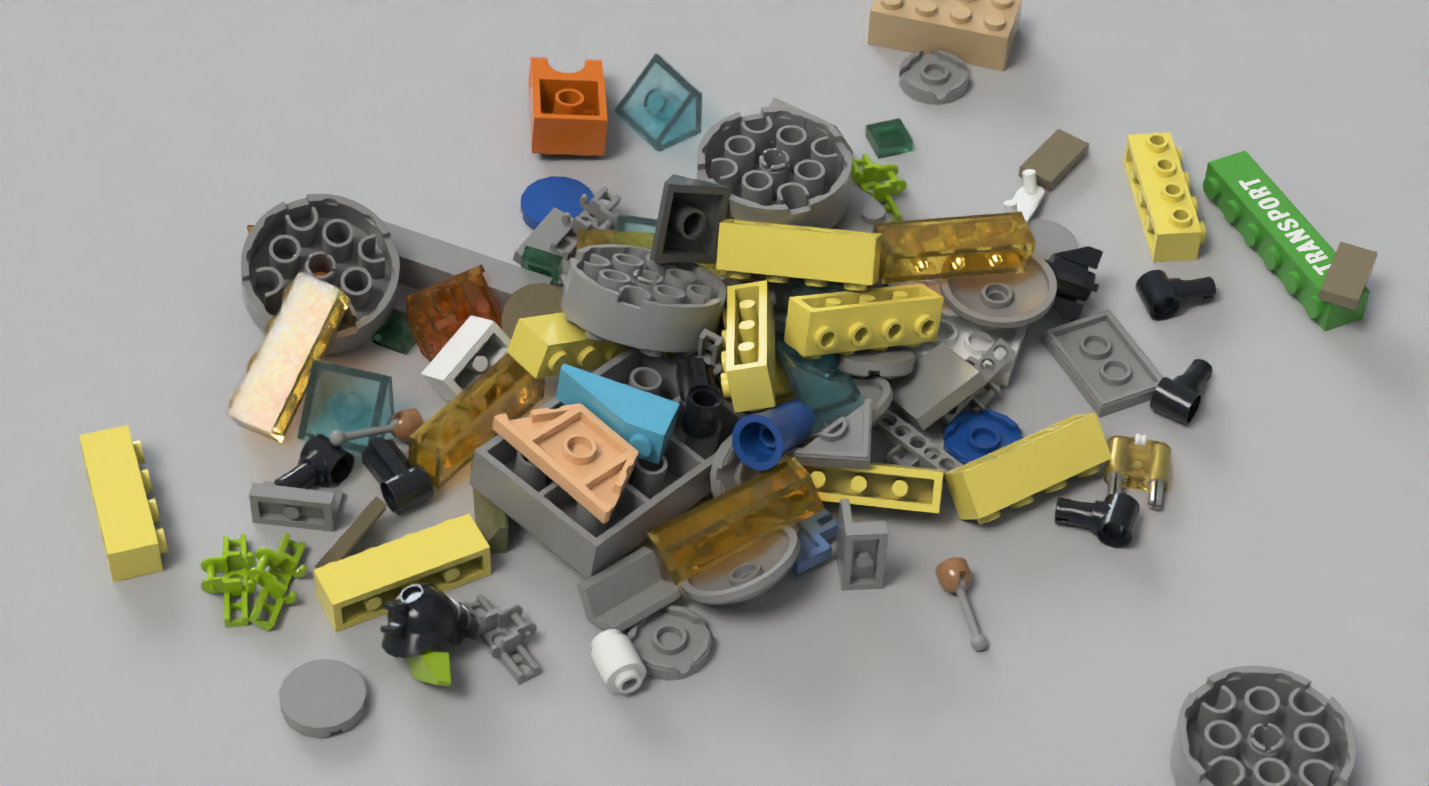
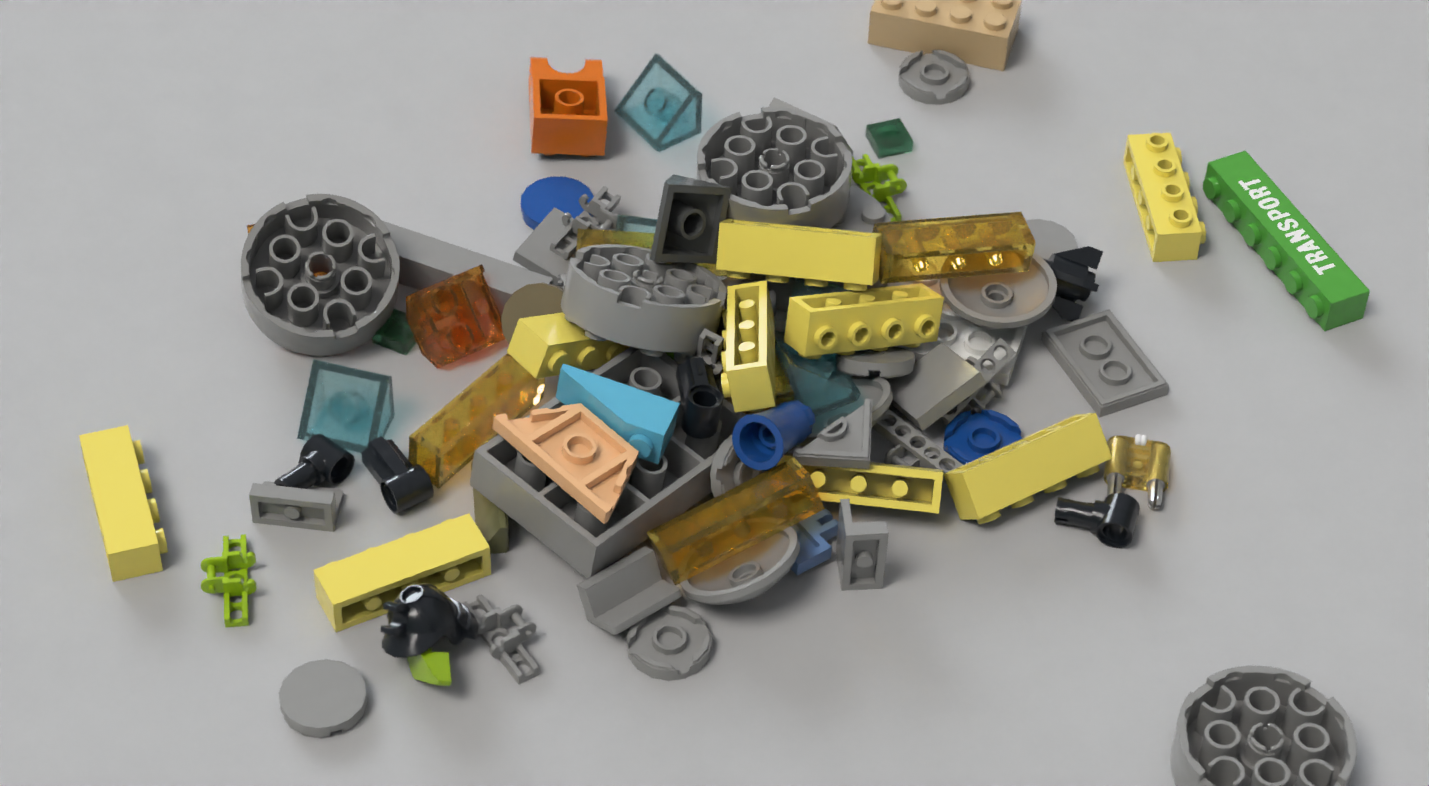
clear yellow brick [228,271,351,443] -> none
lime piece [247,533,307,632] -> none
dark tan tile [314,496,387,568] -> none
hinge [330,408,424,446] -> none
white brick [421,315,511,407] -> none
clear green tile [521,246,563,284] -> none
white brick [591,629,647,694] -> none
hinge [935,557,988,651] -> none
white piece [998,169,1045,233] -> none
dark tan tile [1019,129,1089,191] -> none
black pin [1135,270,1216,321] -> none
black pin [1150,359,1213,425] -> none
dark tan tile [1318,241,1378,311] -> none

